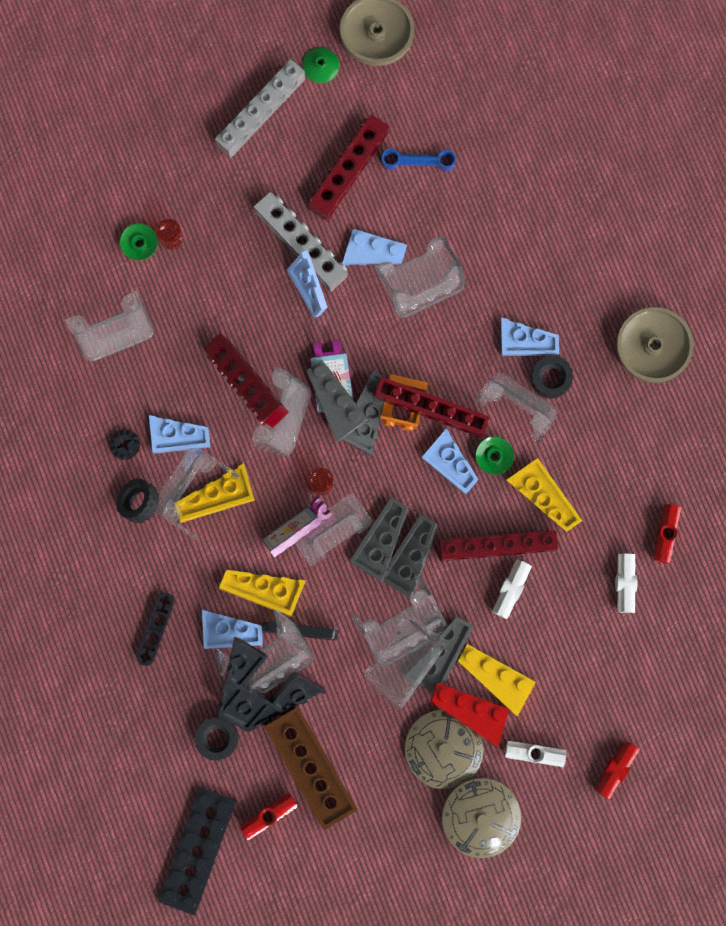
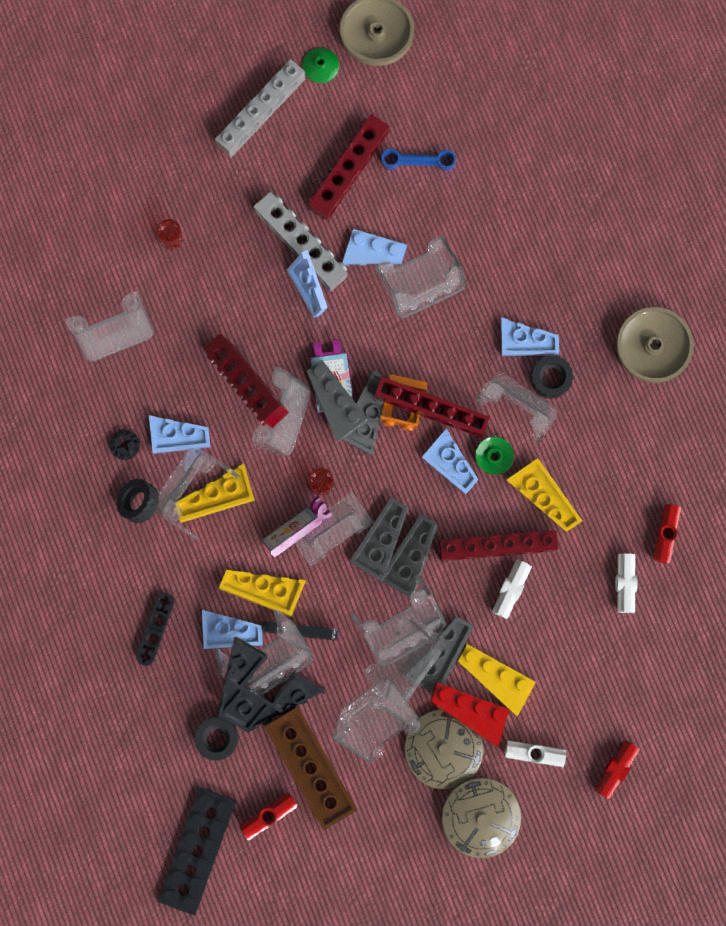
green dish [120,224,158,261] -> none
none -> clear windscreen [333,677,421,763]

